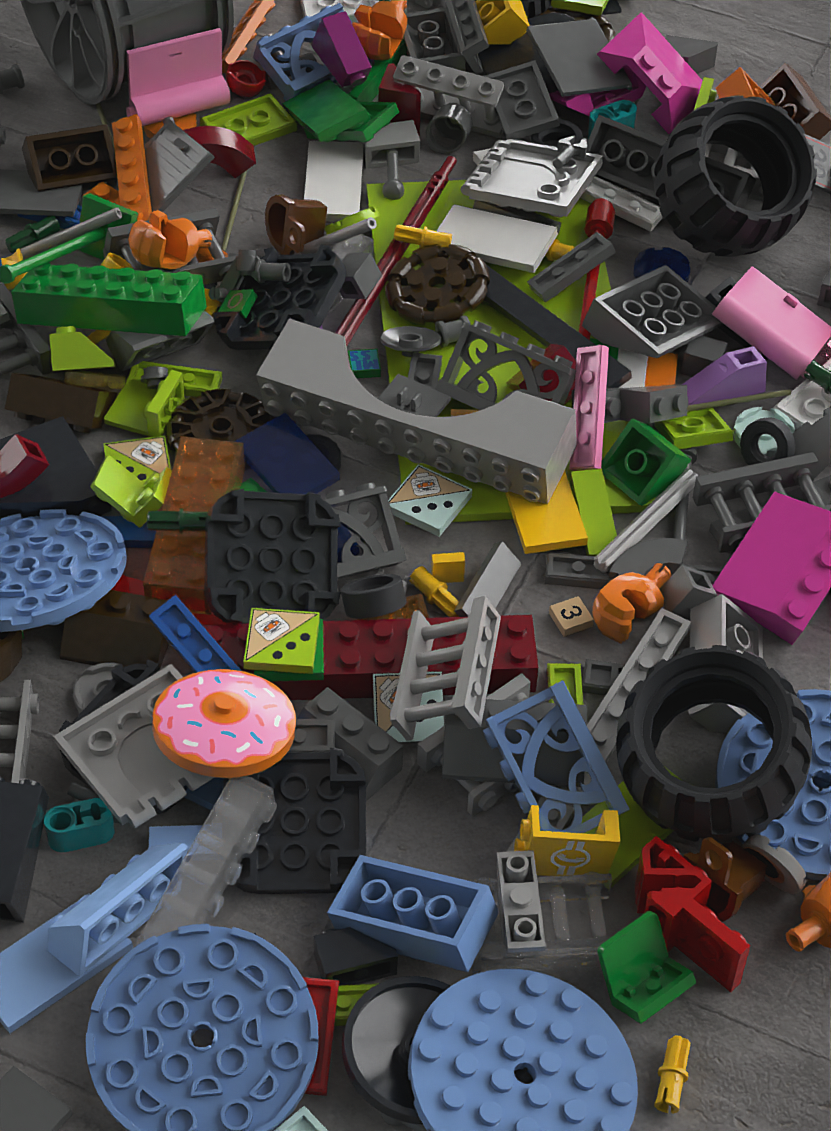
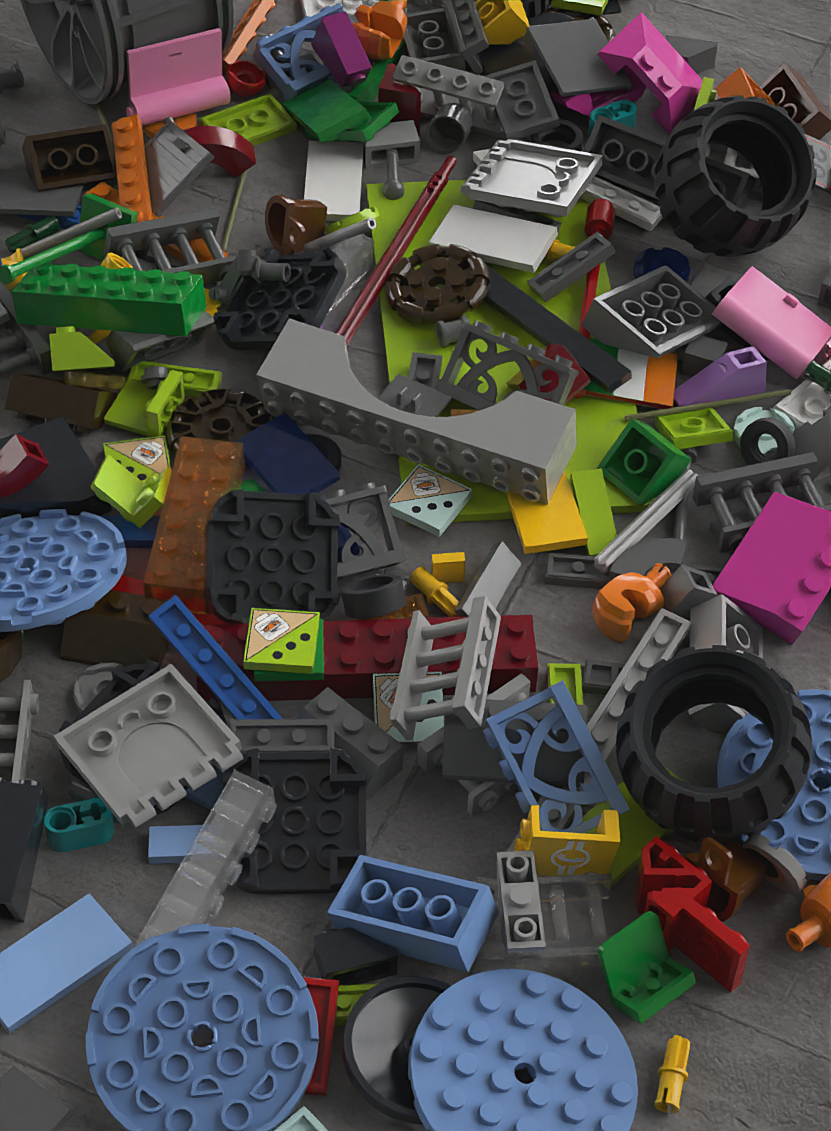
light blue slope [47,843,188,976] -> none
orange piece [128,210,212,269] -> none
dark green axle [147,508,208,534] -> none
dish [152,669,296,778] -> none
green tile [218,289,258,318] -> none
dark grey brick [339,253,383,299] -> none
tile [348,348,381,379] -> none
dark grey dish [381,326,441,357] -> none
yellow axle [394,225,452,248] -> none
tan tile [549,596,594,637] -> none
dark grey bar [552,136,587,169] -> none
bright pink tile [569,345,609,471] -> none
dark grey arch [572,385,689,423] -> none

